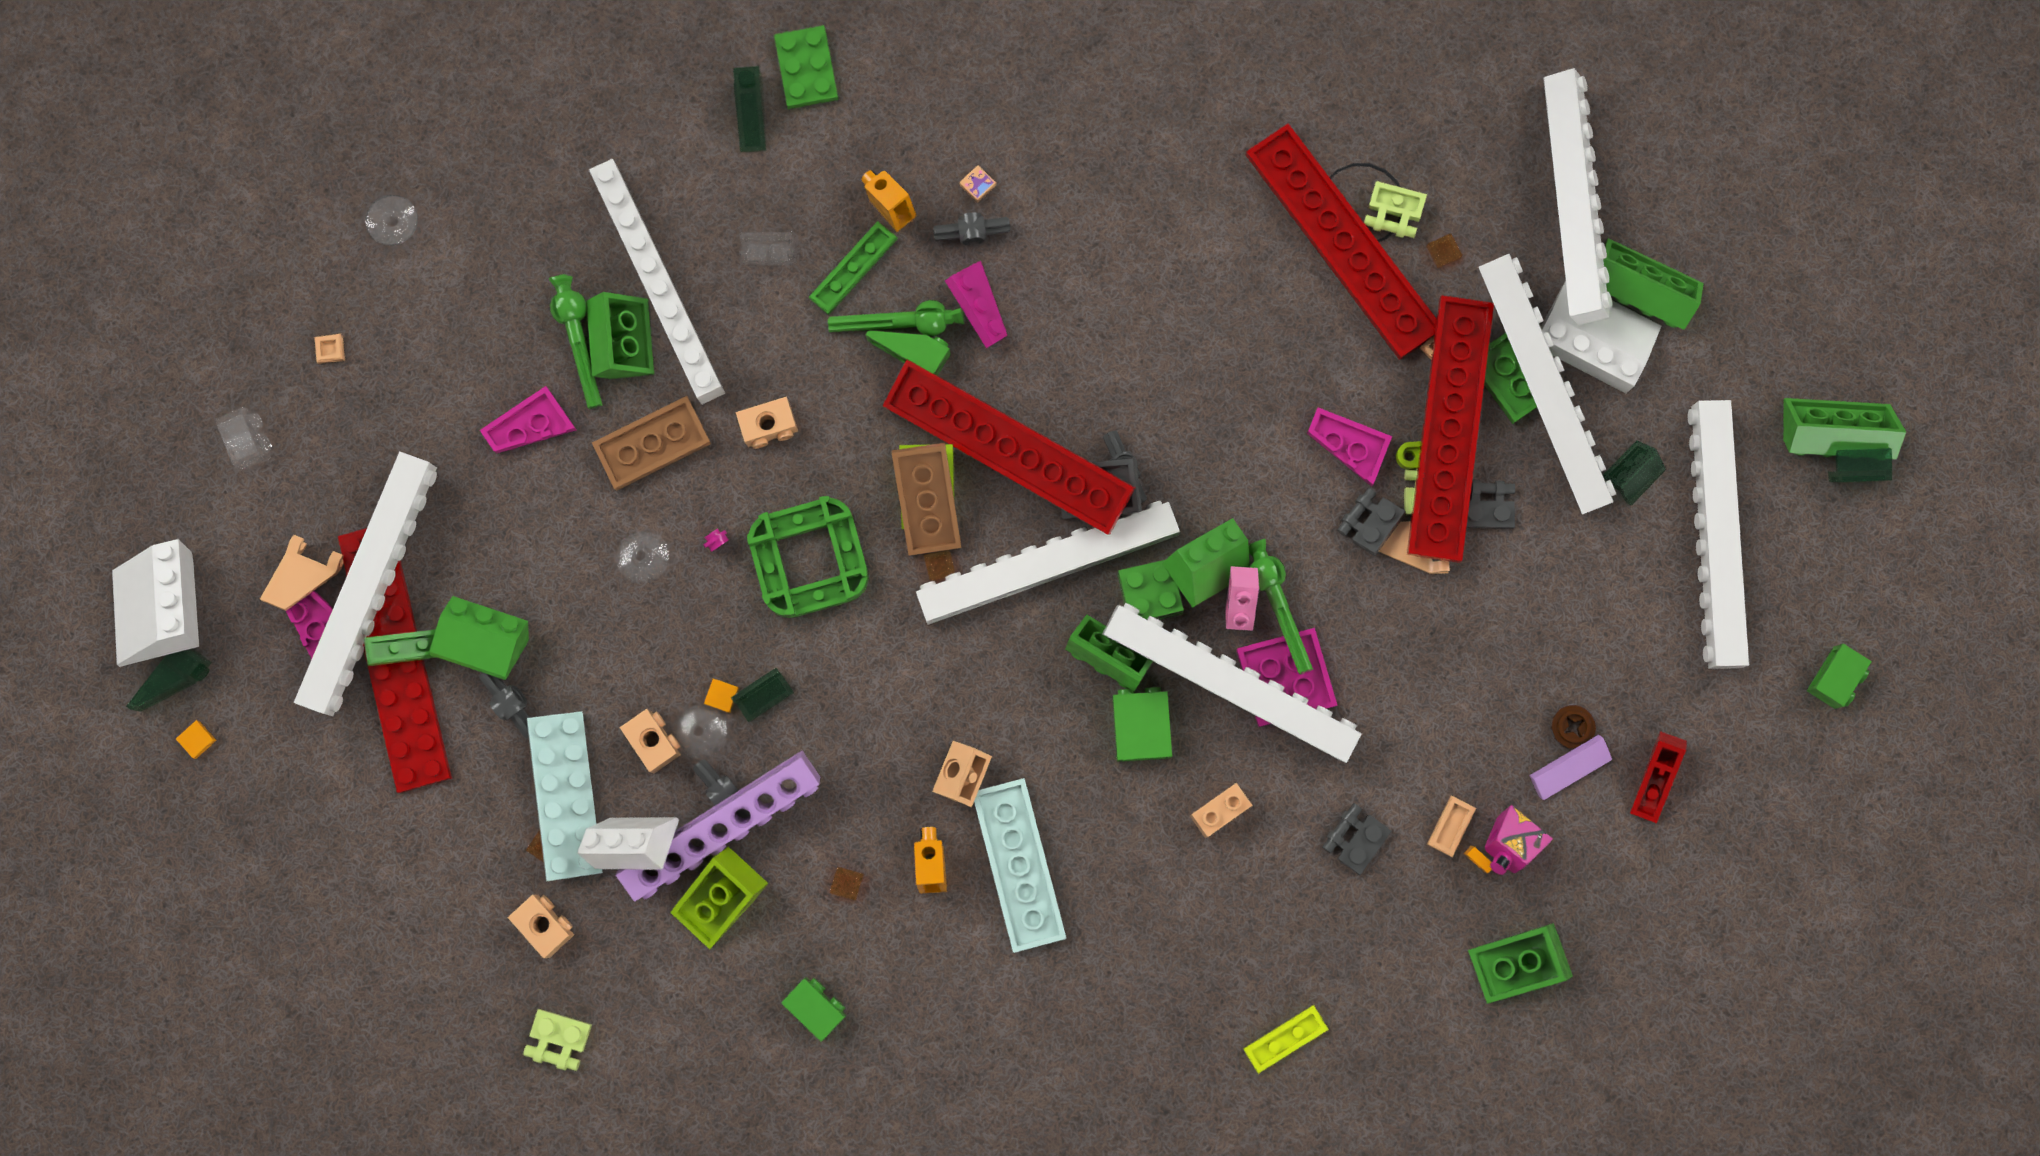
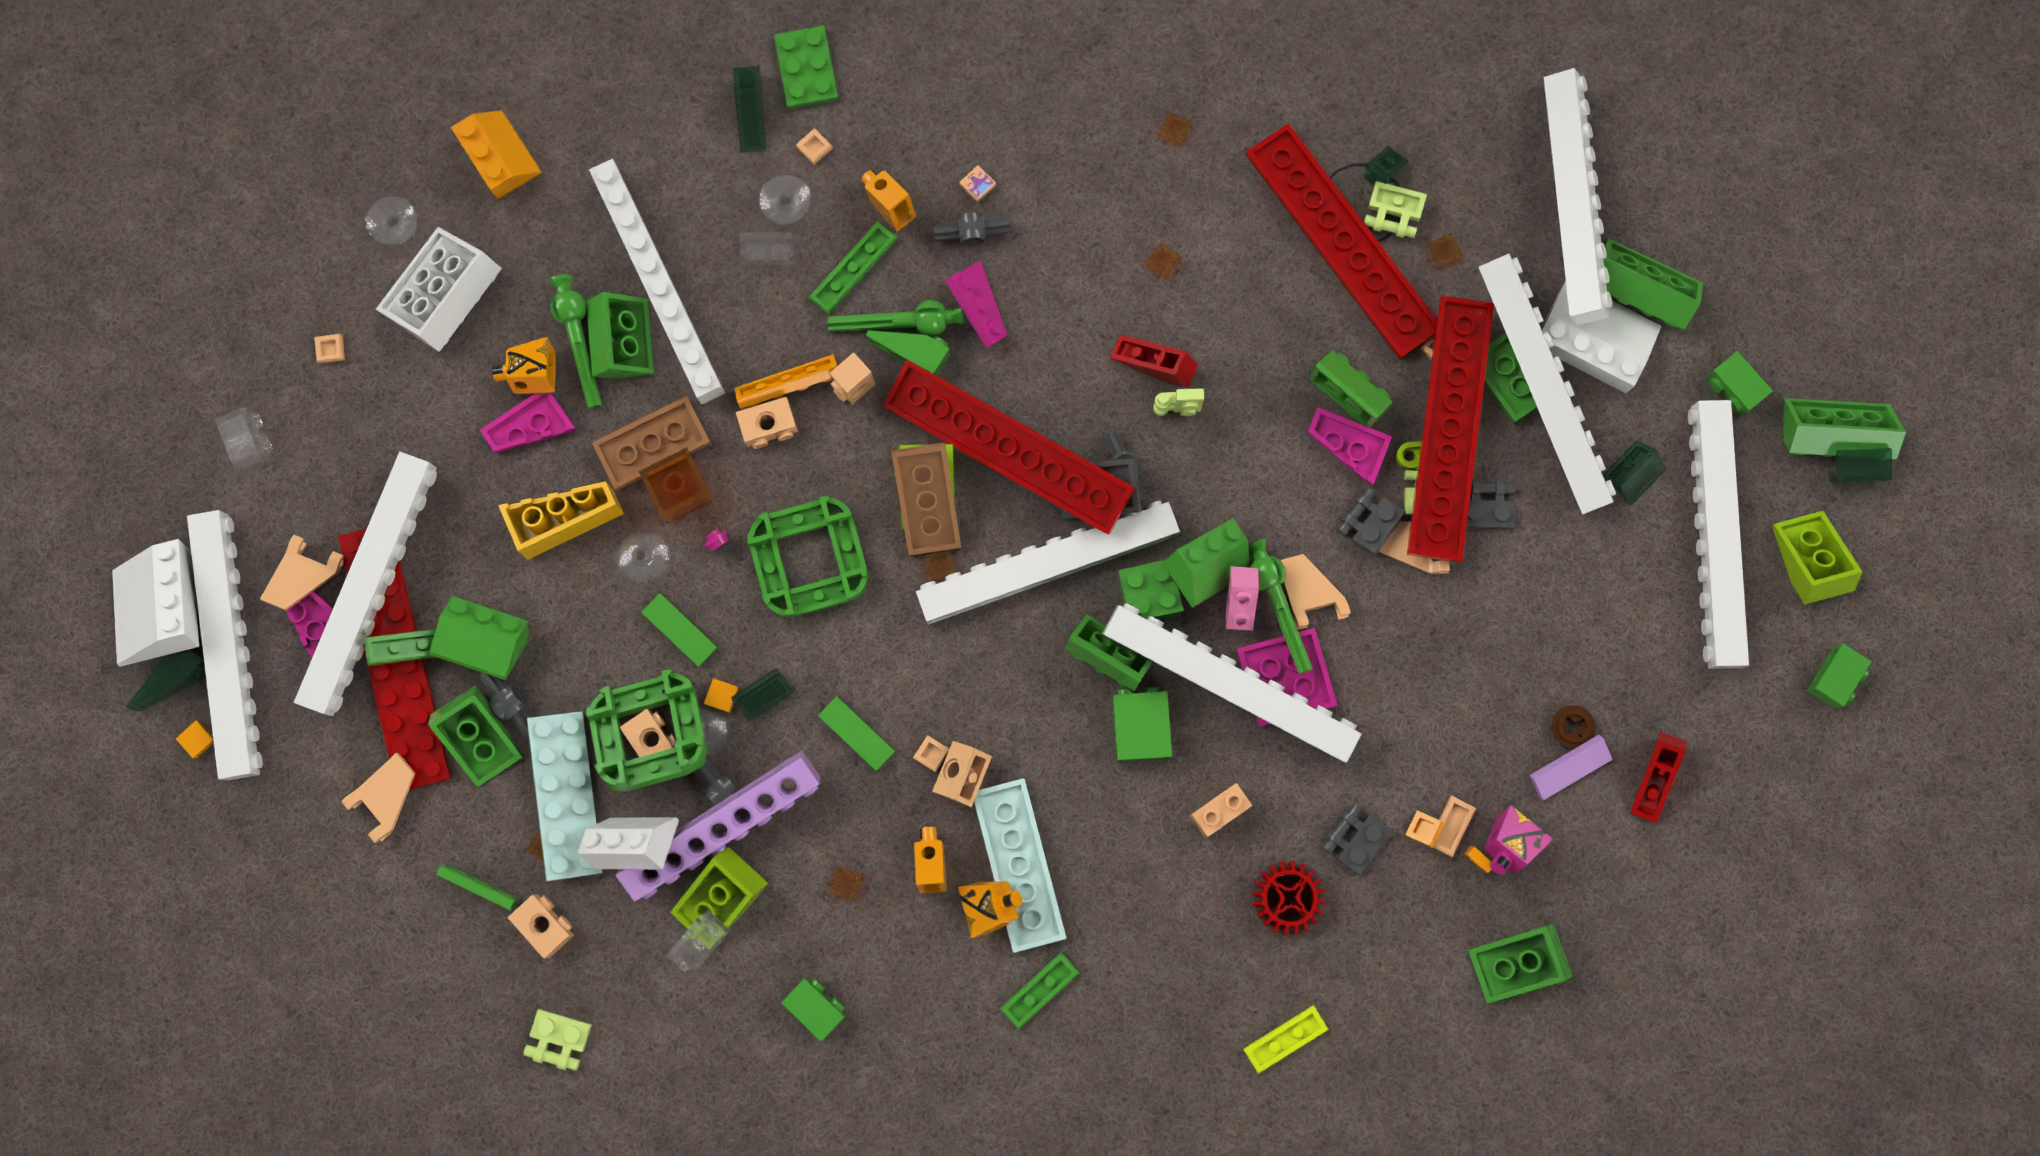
none -> white brick [187,510,263,781]
none -> light nougat flag [341,753,415,843]
none -> white slope [376,227,502,352]
none -> bright green slope [428,685,523,787]
none -> bright green tile [436,865,520,910]
none -> light orange slope [451,110,542,199]
none -> light orange torso [492,337,556,394]
none -> yellow wedge [498,481,624,560]
none -> bright green plate [586,670,707,792]
none -> clear orange brick [638,447,715,524]
none -> bright green tile [641,593,718,668]
none -> clear hinge [665,910,730,973]
none -> light orange plate [734,354,838,409]
none -> clear dish [759,174,811,225]
none -> light nougat tile [796,128,833,165]
none -> bright green tile [818,696,895,771]
none -> light nougat brick [830,352,875,405]
none -> light nougat tile [913,735,949,772]
none -> light orange torso [958,881,1022,938]
none -> bright green tile [1000,952,1079,1030]
none -> red slope [1110,335,1198,388]
none -> clear orange tile [1145,243,1182,280]
none -> yellowish green plate [1153,389,1204,416]
none -> clear orange tile [1159,112,1192,146]
none -> red gear [1251,860,1326,935]
none -> light nougat flag [1281,554,1351,630]
none -> bright green slope [1309,350,1393,428]
none -> clear green slope [1364,146,1408,186]
none -> light orange tile [1406,811,1444,848]
none -> bright green brick [1706,351,1773,416]
none -> lime slope [1772,511,1863,605]

